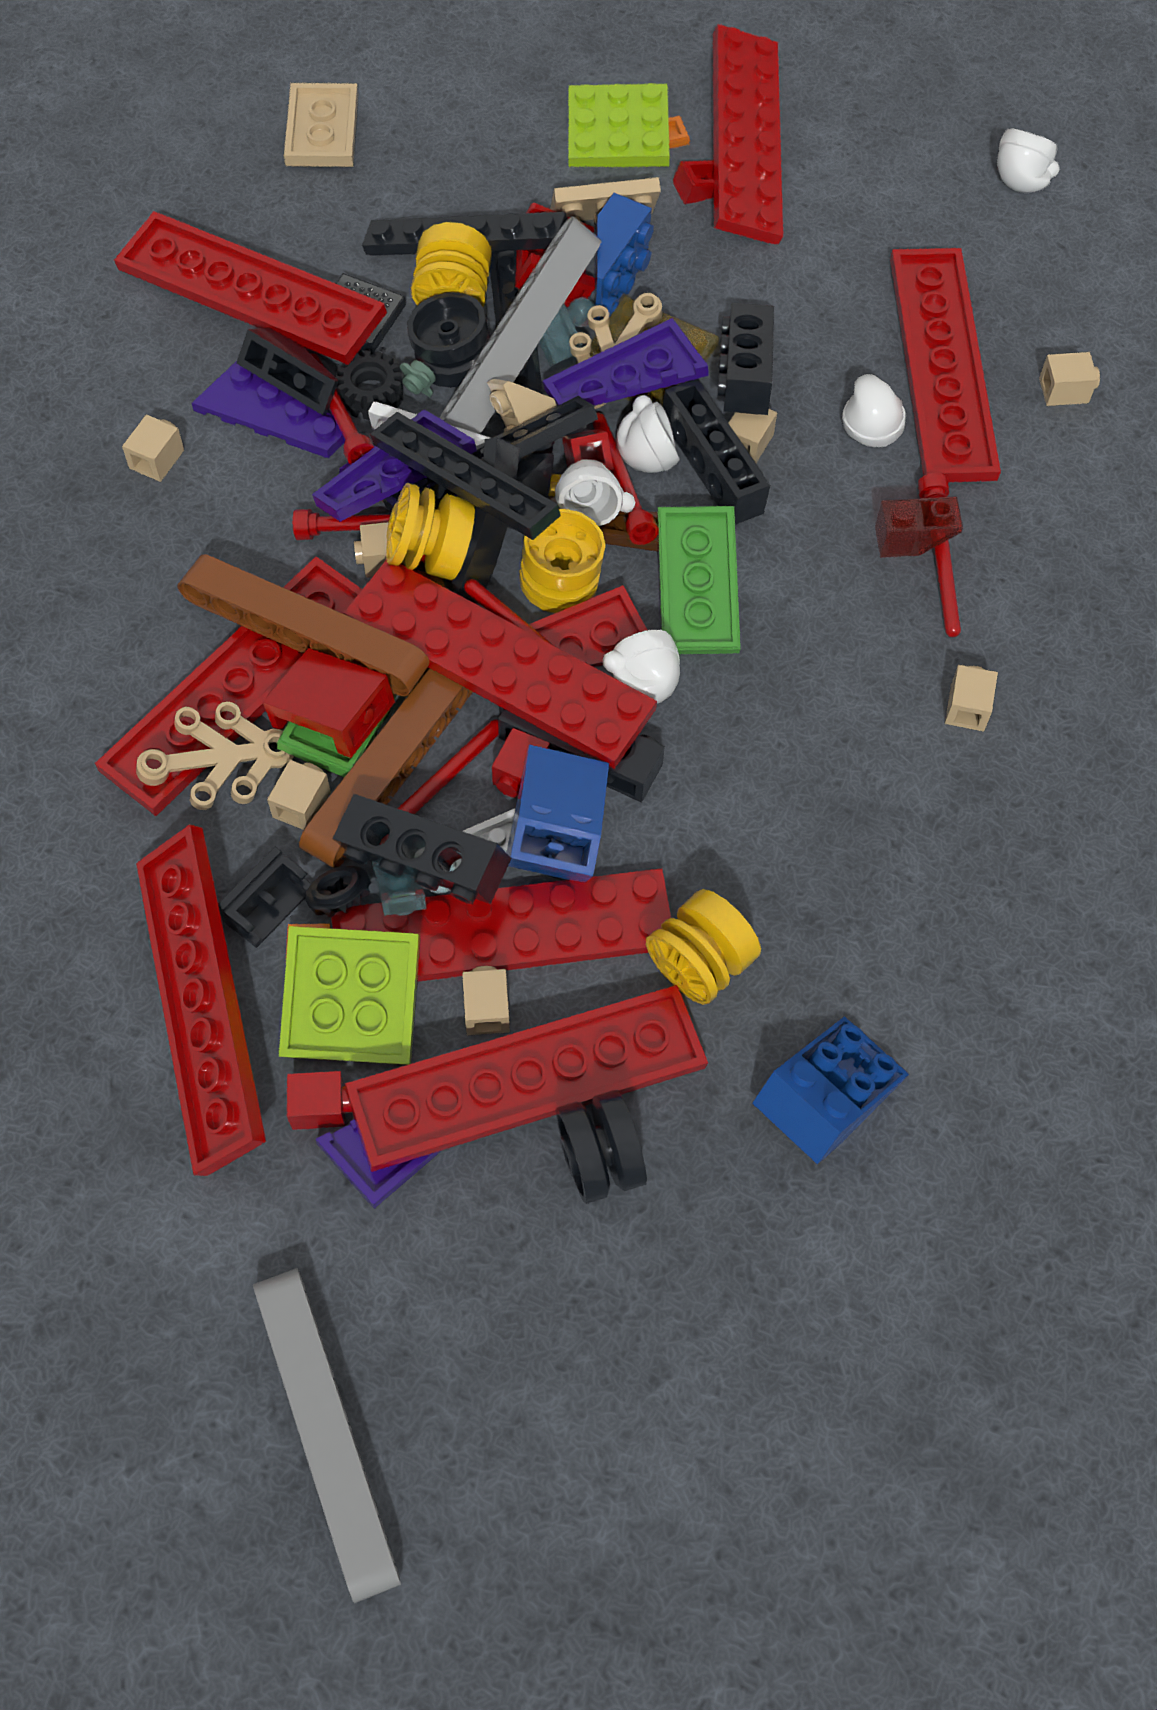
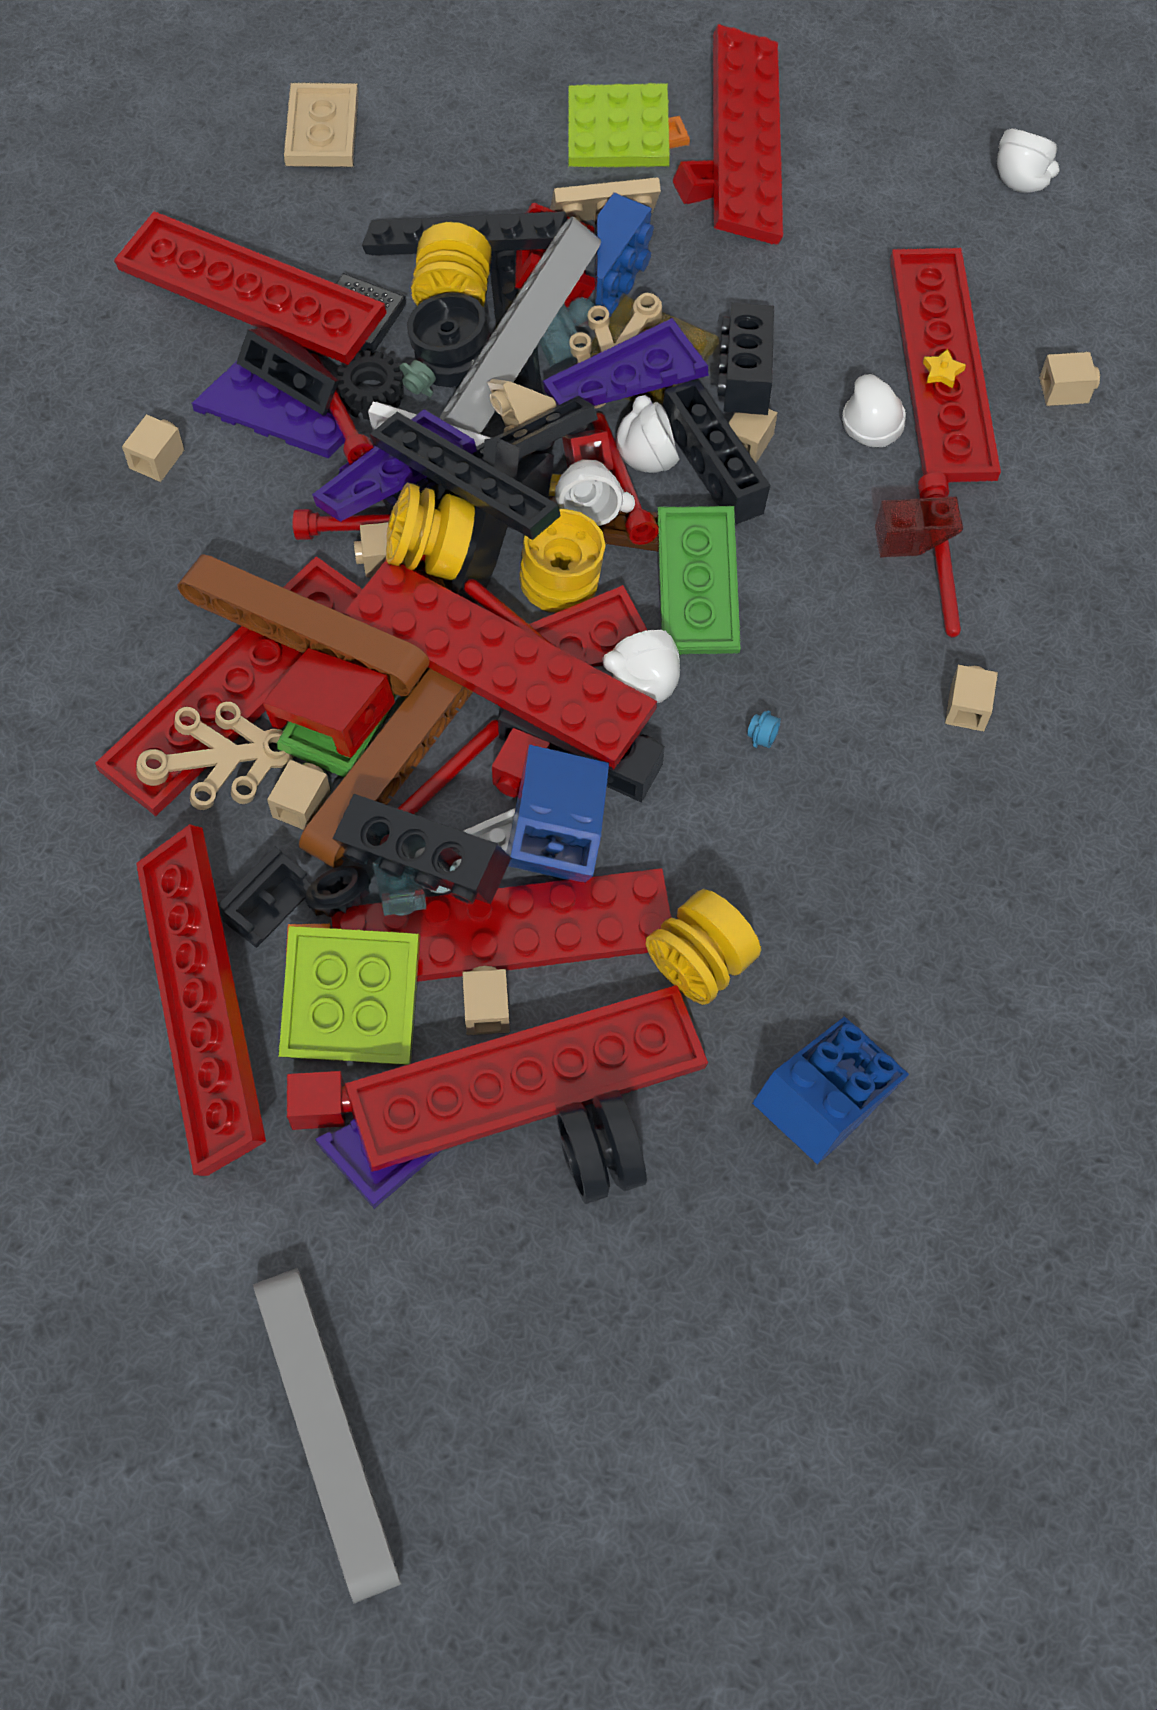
none -> dark azure plate [747,710,781,748]
none -> yellow piece [923,349,966,388]

